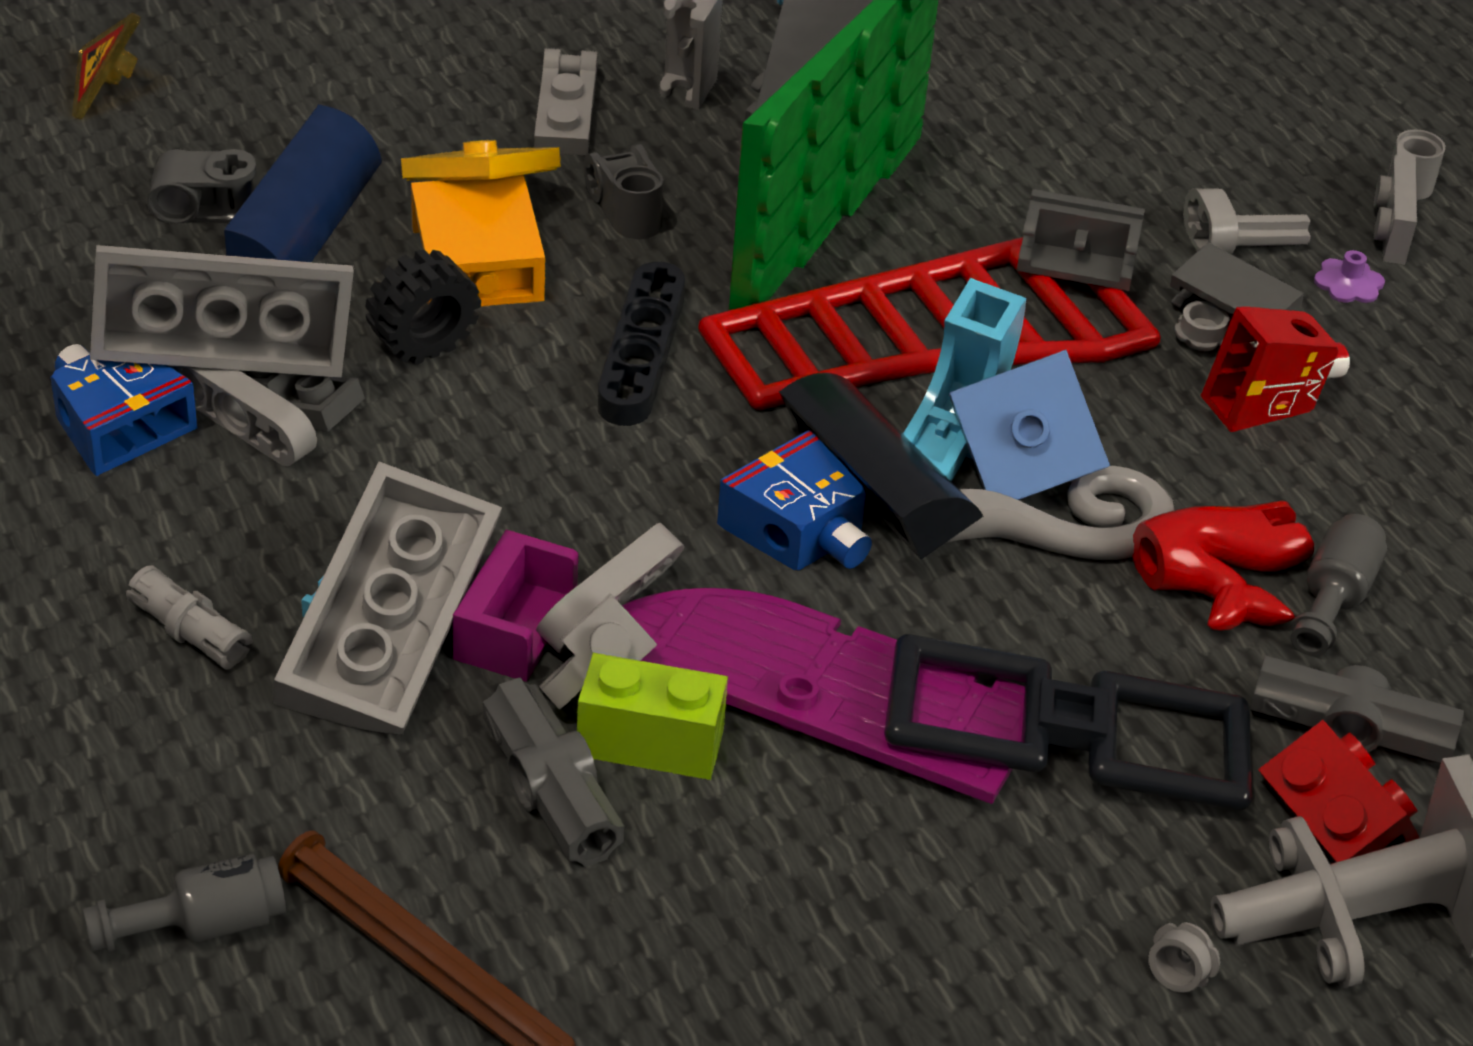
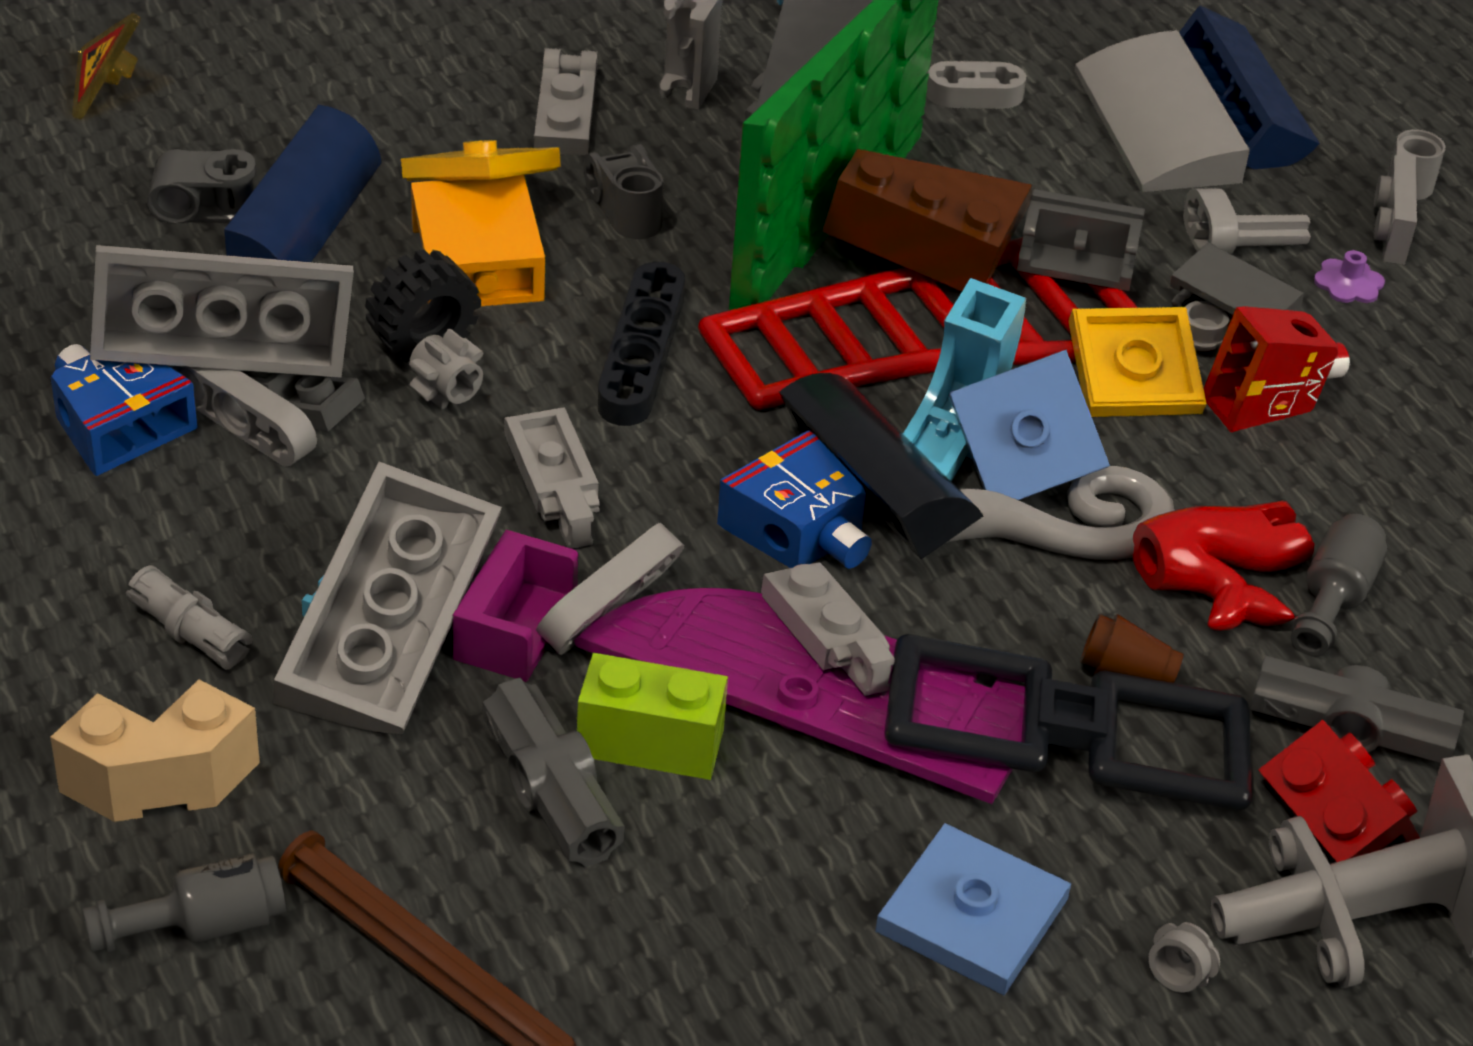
light grey plate [539,594,658,709] -> none
none -> tan brick [50,680,260,822]
none -> light grey gear [409,329,484,409]
none -> light grey hinge [504,407,600,549]
none -> light grey hinge [761,562,895,696]
none -> reddish brown wedge [822,149,1032,291]
none -> medium blue plate [875,823,1071,995]
none -> light grey beam [926,61,1026,109]
none -> yellow plate [1069,307,1207,417]
none -> light grey slope [1074,30,1250,192]
none -> reddish brown cone [1080,614,1184,683]
none -> dark blue brick [1179,5,1320,169]

